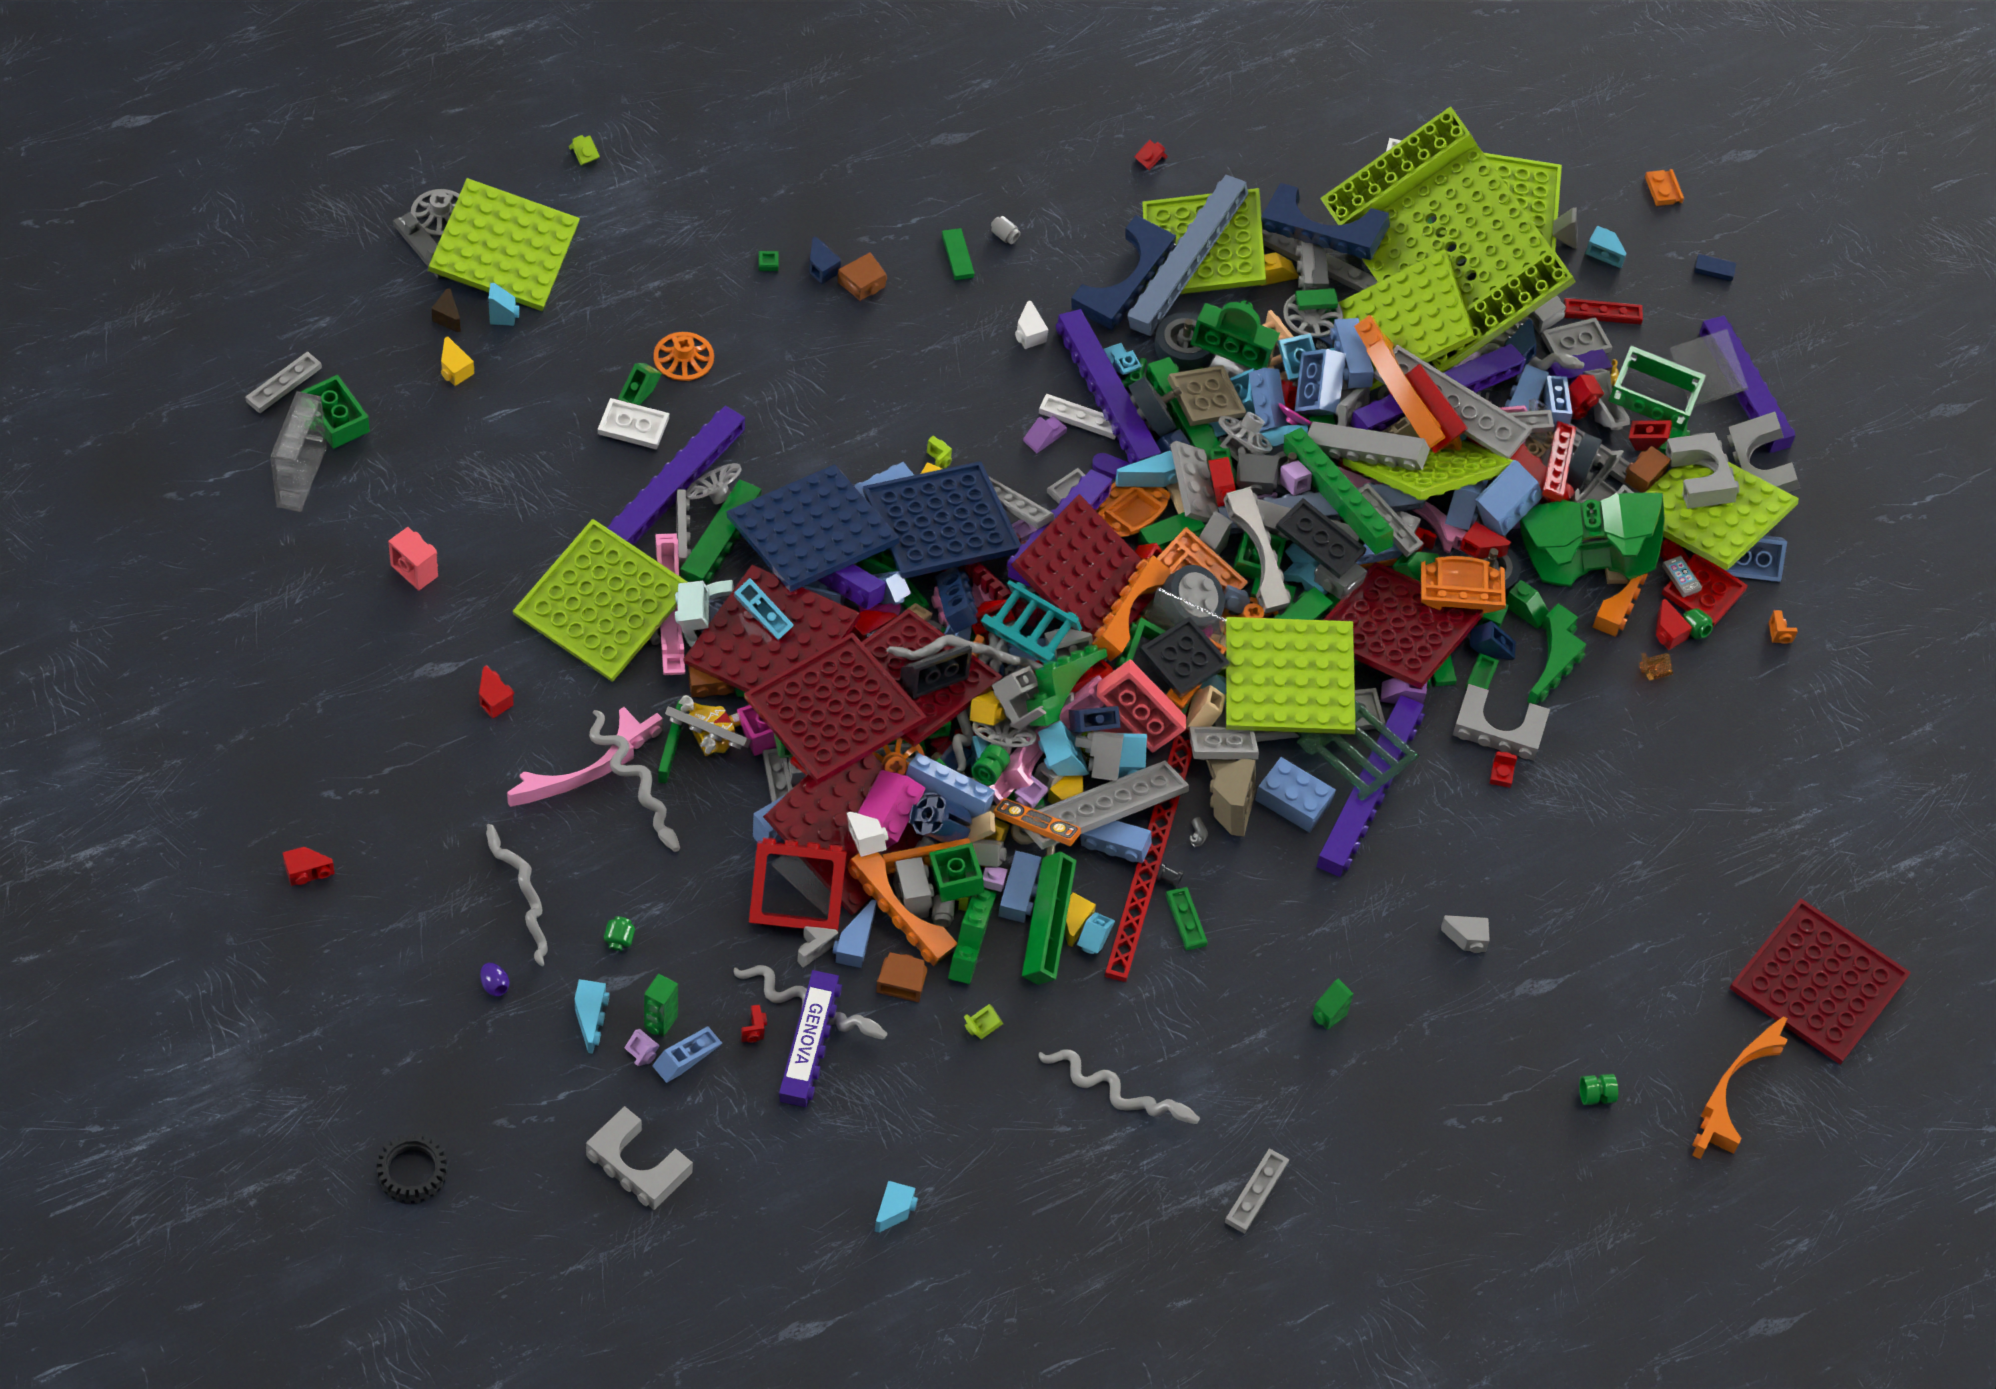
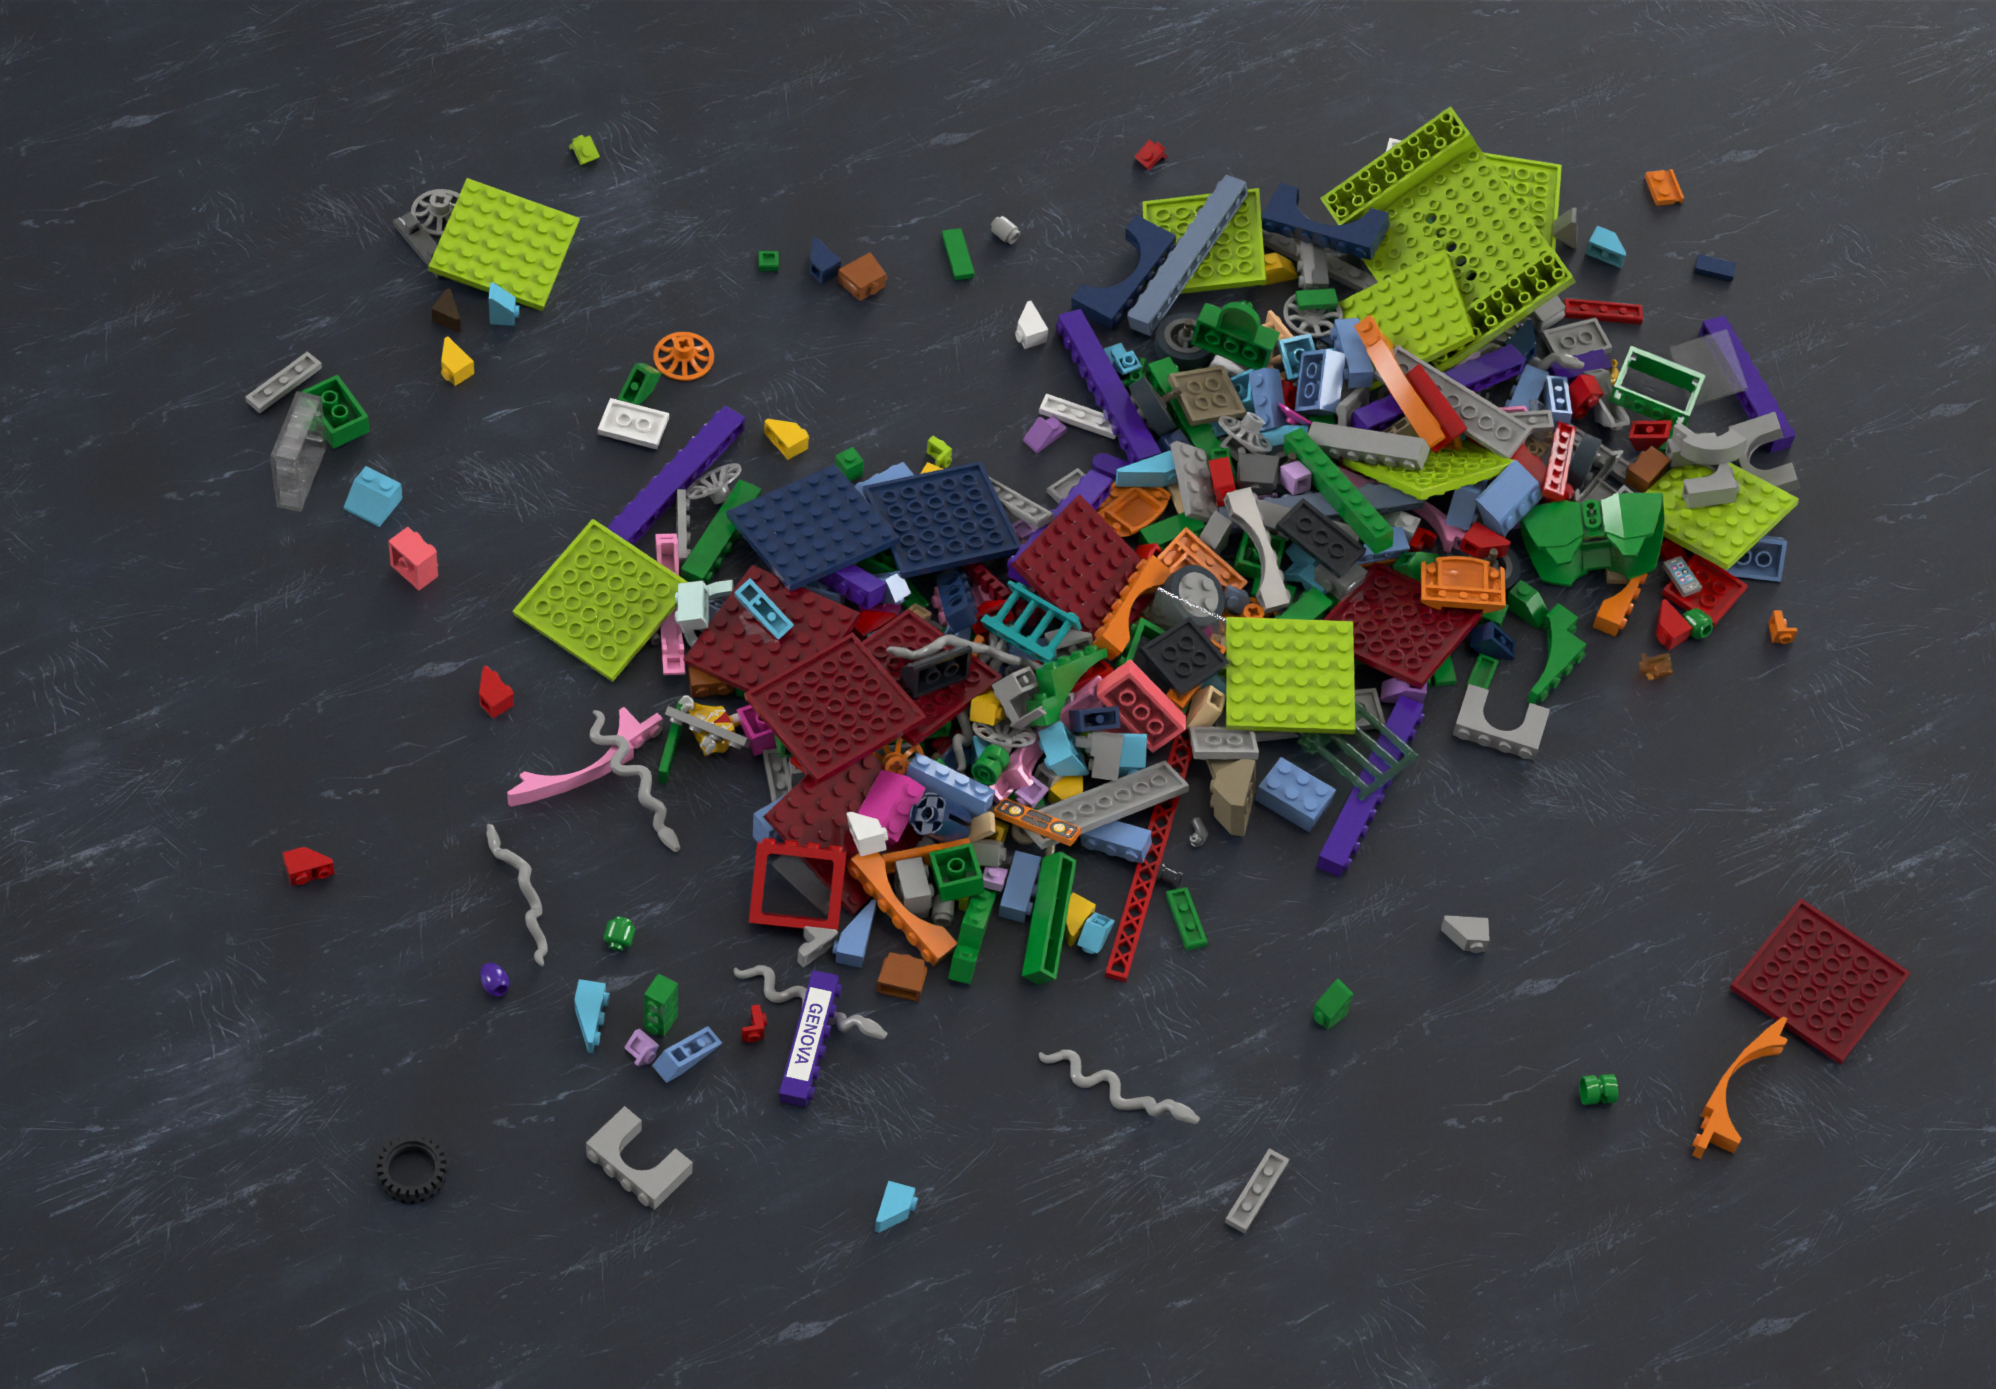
lime bracket [964,1004,1003,1039] -> none
light grey plate [1358,483,1423,557] -> none
red bracket [1489,752,1517,788] -> none
none -> medium azure slope [344,466,402,527]
none -> yellow slope [764,419,809,460]
none -> green brick [835,447,864,482]
none -> light grey arch [1672,422,1747,465]

